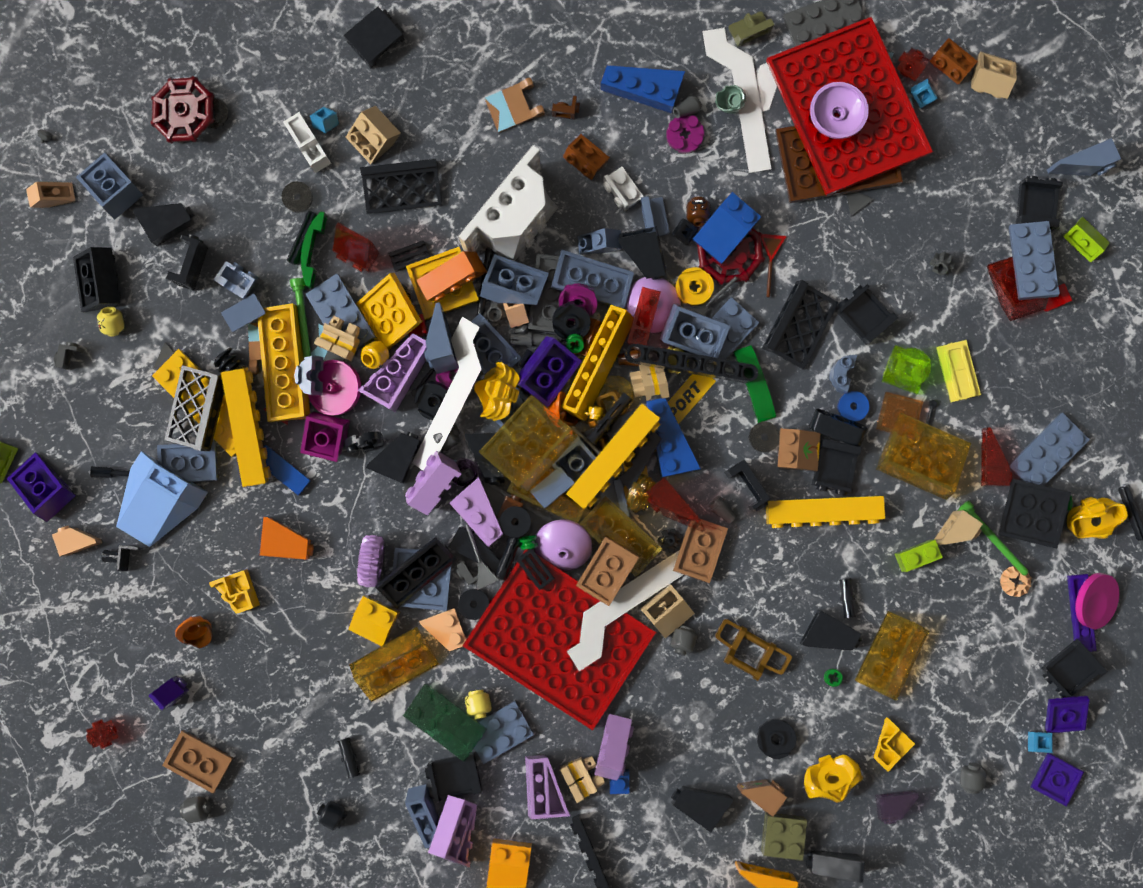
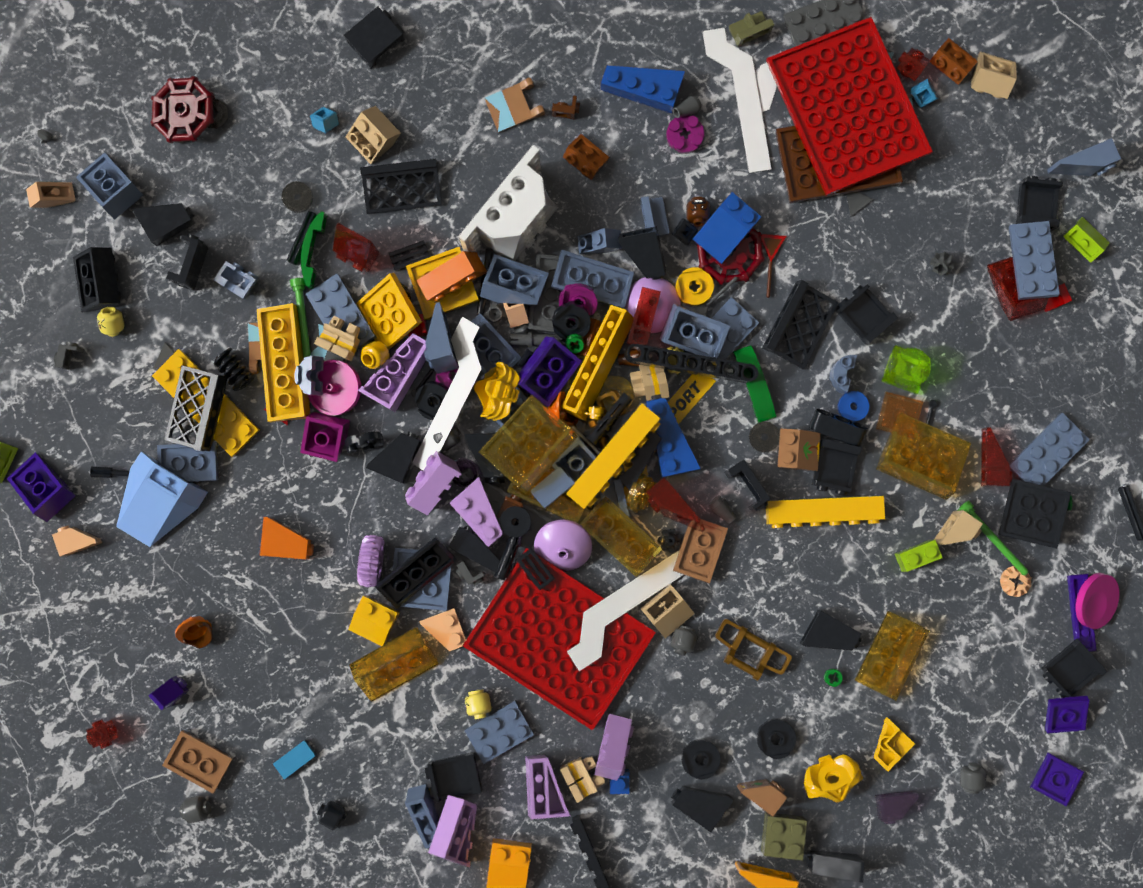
black bracket [101,545,148,571] -> none
yellow slope [209,569,260,614] -> none
sand blue panel [221,294,266,332] -> none
yellow brick [221,367,271,487] -> none
blue tile [263,445,311,496] -> none
white slope [283,112,331,173] -> none
black pin [337,737,360,779] -> none
clear green plate [403,684,487,761] -> none
black piece [458,589,490,620] -> none
dark grey piece [465,523,500,590] -> none
green bush [519,535,538,549] -> none
medium nougat plate [576,536,640,606] -> none
white bracket [603,167,644,211] -> none
sand green hair [715,85,746,114] -> none
lavender dish [810,82,868,139] -> none
black pin [839,578,856,618] -> none
light yellow piece [936,340,981,402] -> none
dark azure slope [1028,732,1053,753] -> none
yellow piece [1067,497,1128,539] -> none
none -> dark azure tile [273,740,316,779]
none -> black plate [681,739,721,780]

